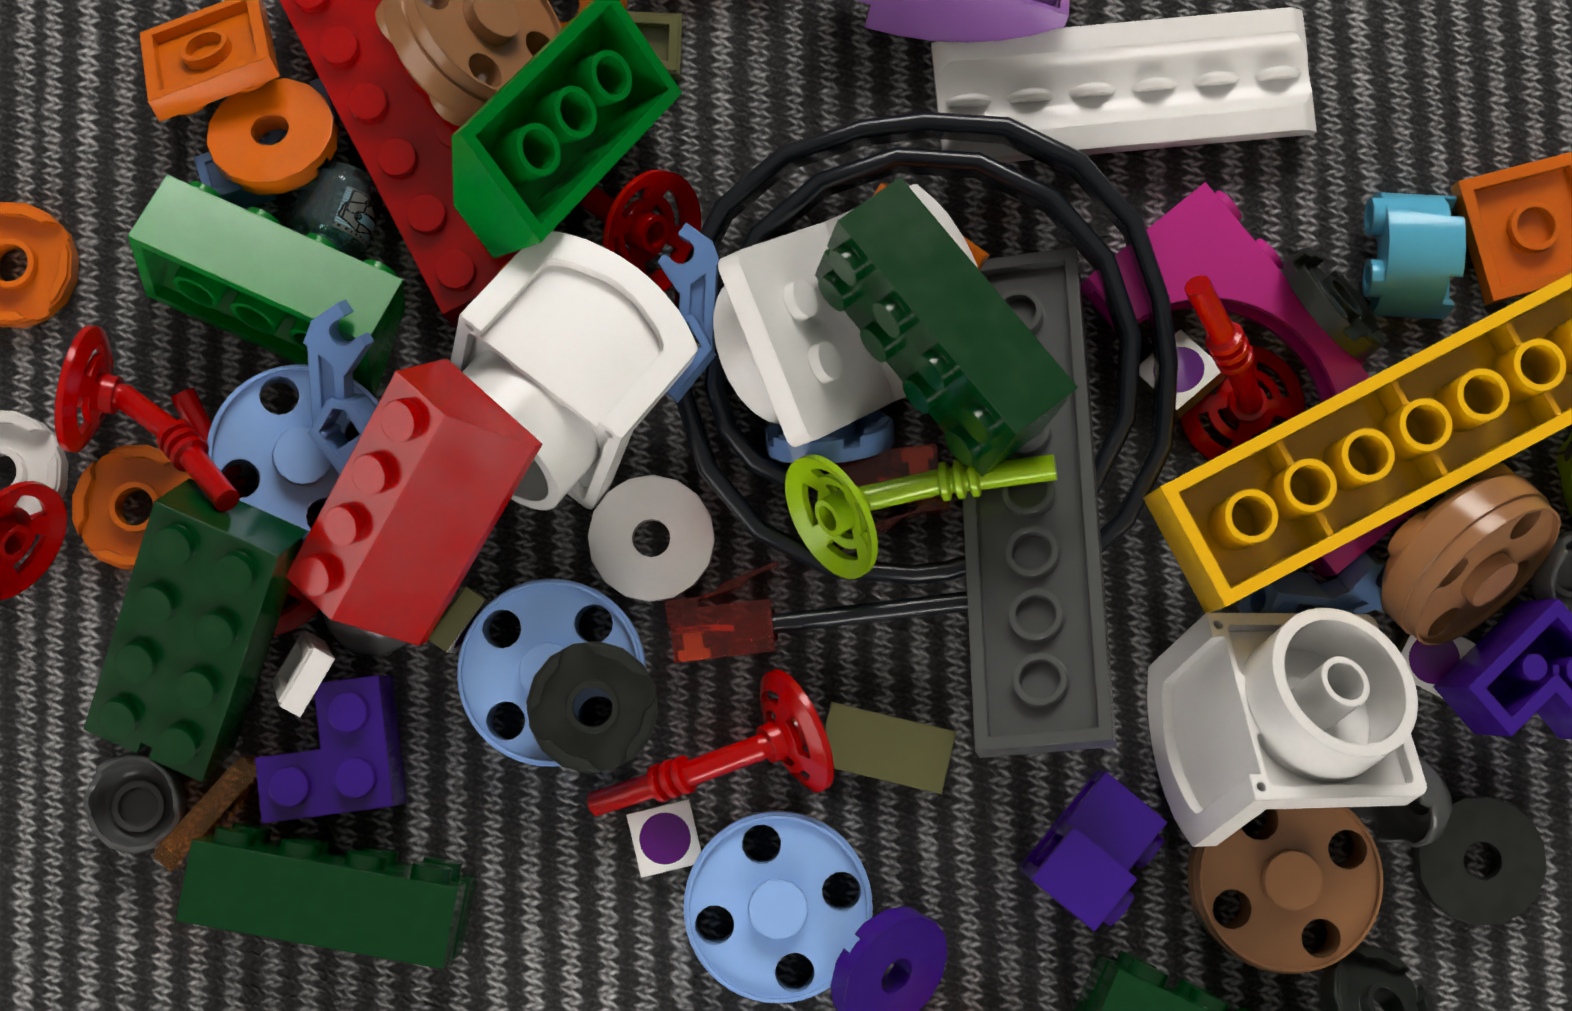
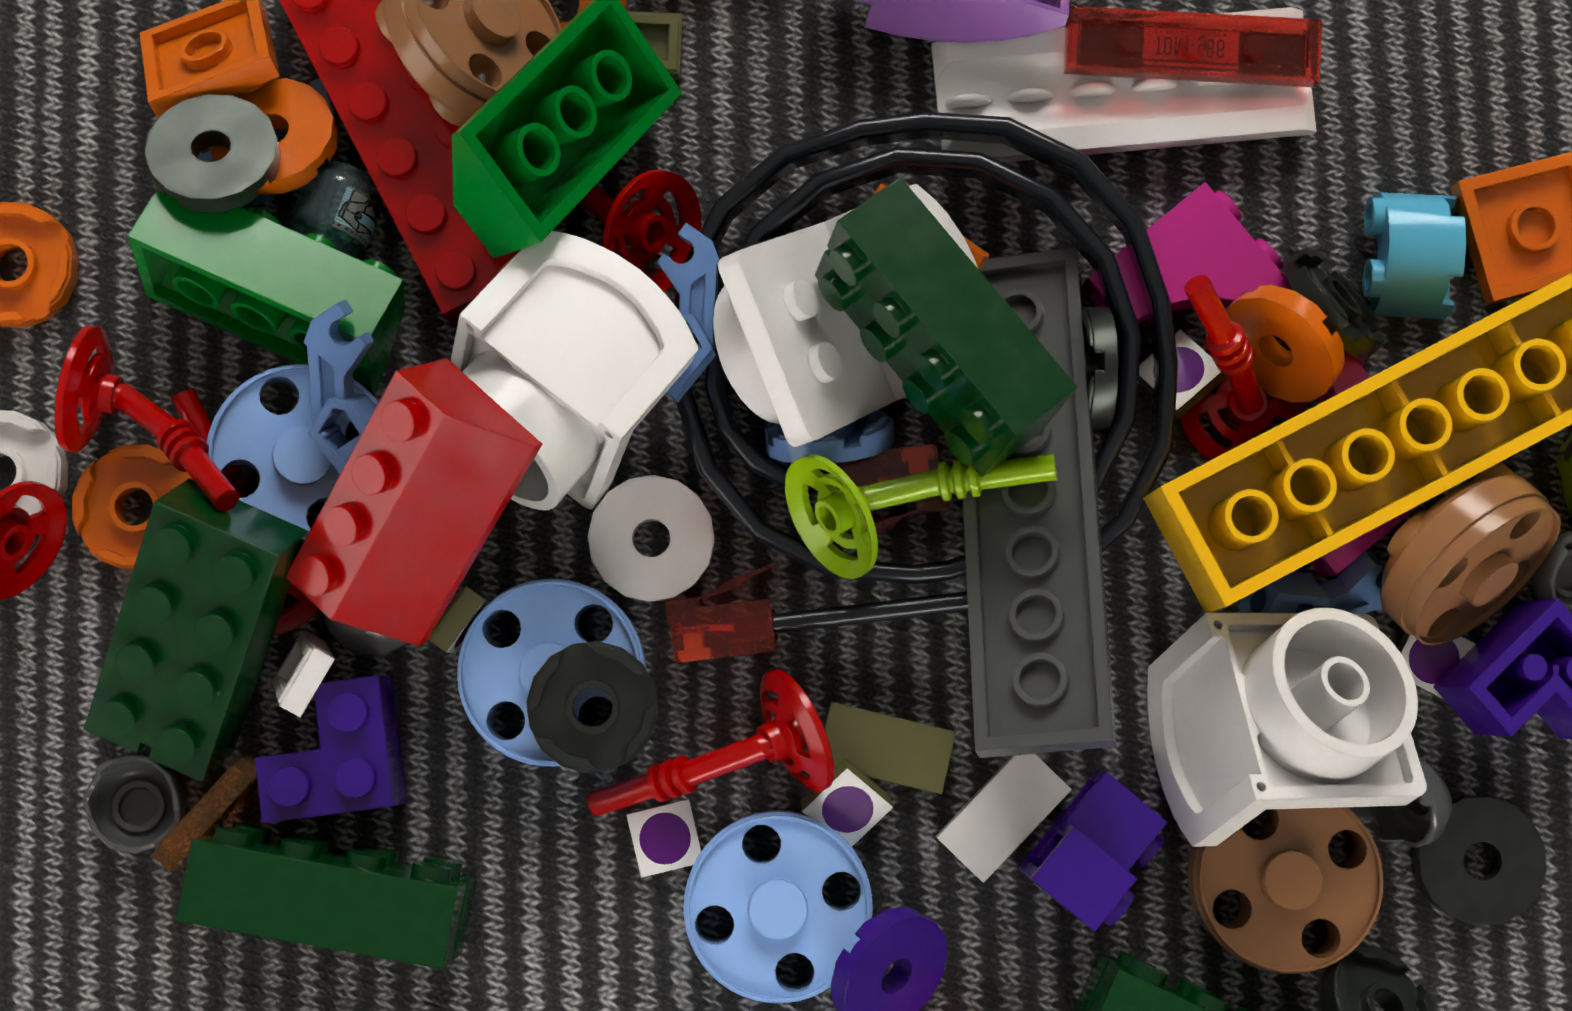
none -> pearl dark grey tile [144,94,281,213]
none -> tile [801,758,893,847]
none -> white tile [935,754,1072,883]
none -> clear red tile [1063,6,1322,88]
none -> pearl dark grey tile [1082,307,1118,434]
none -> orange tile [1226,285,1345,403]

